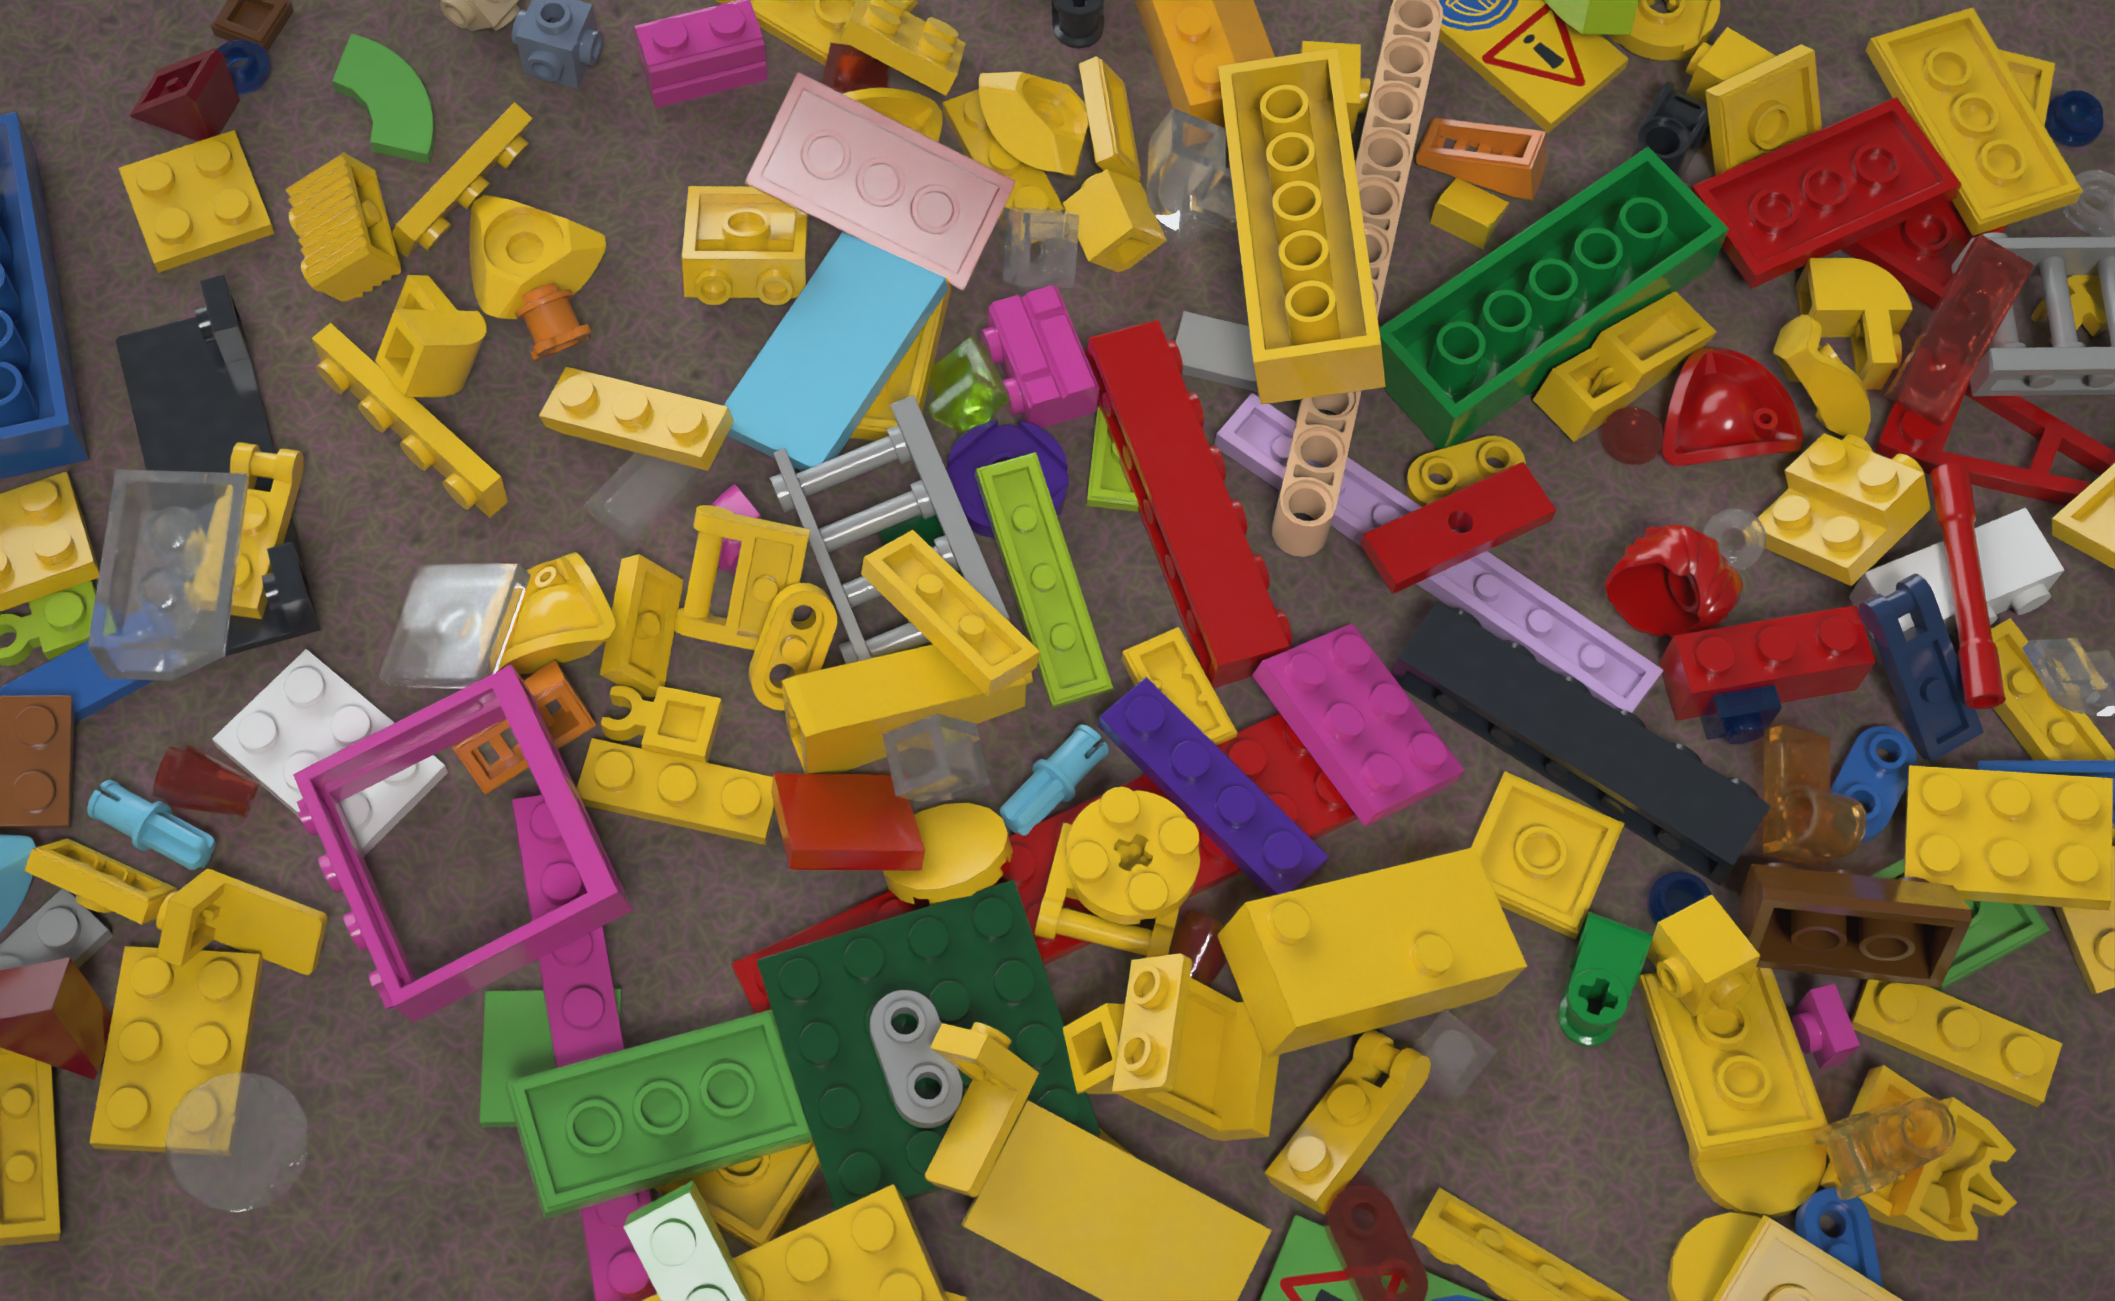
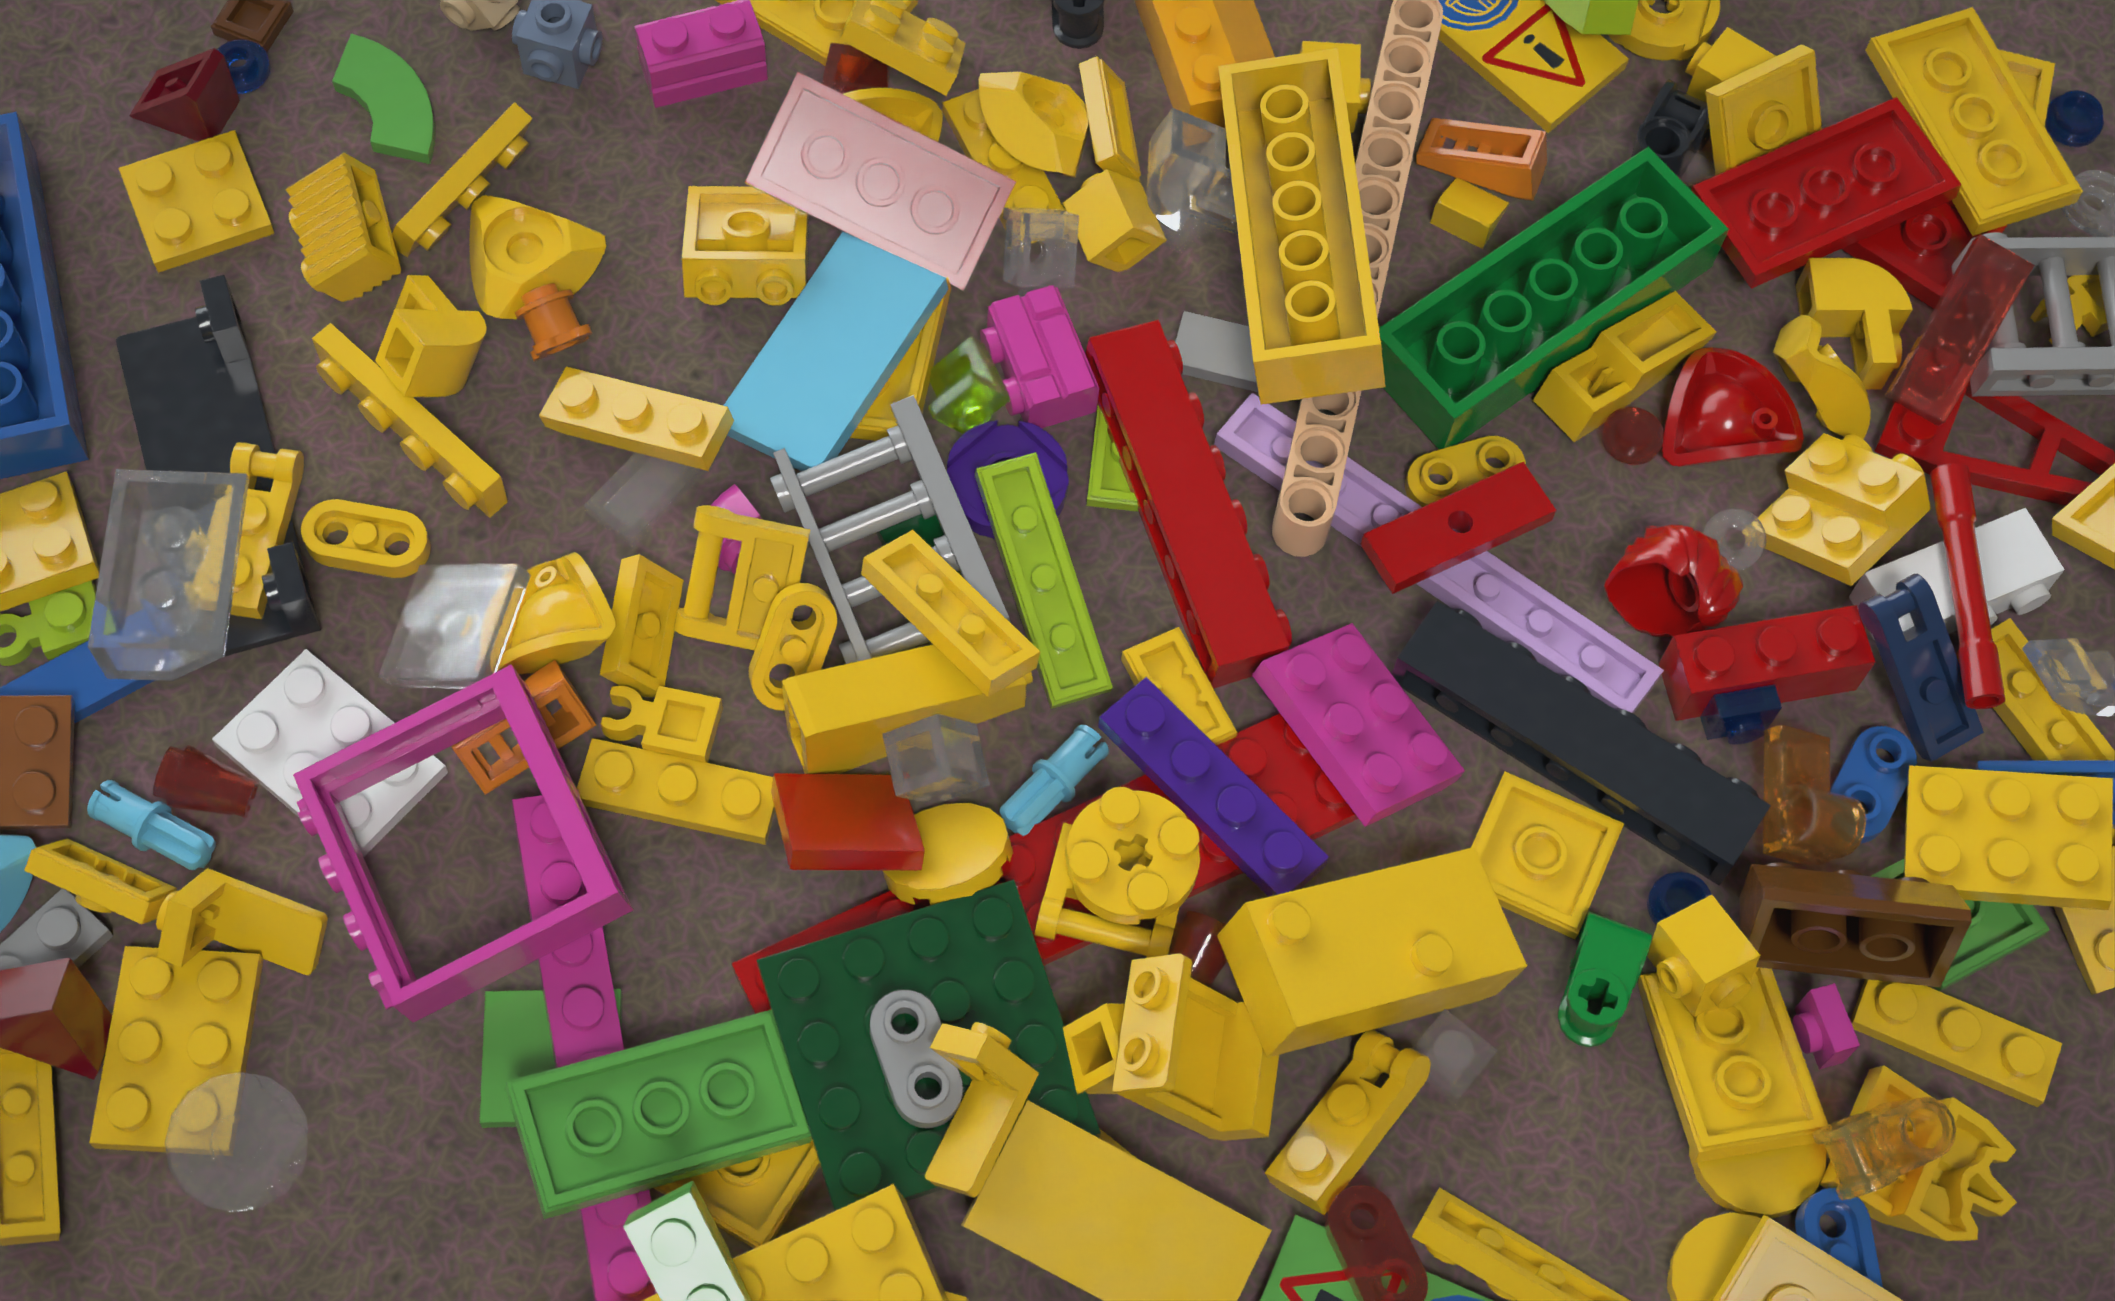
none -> yellow plate [301,499,431,578]

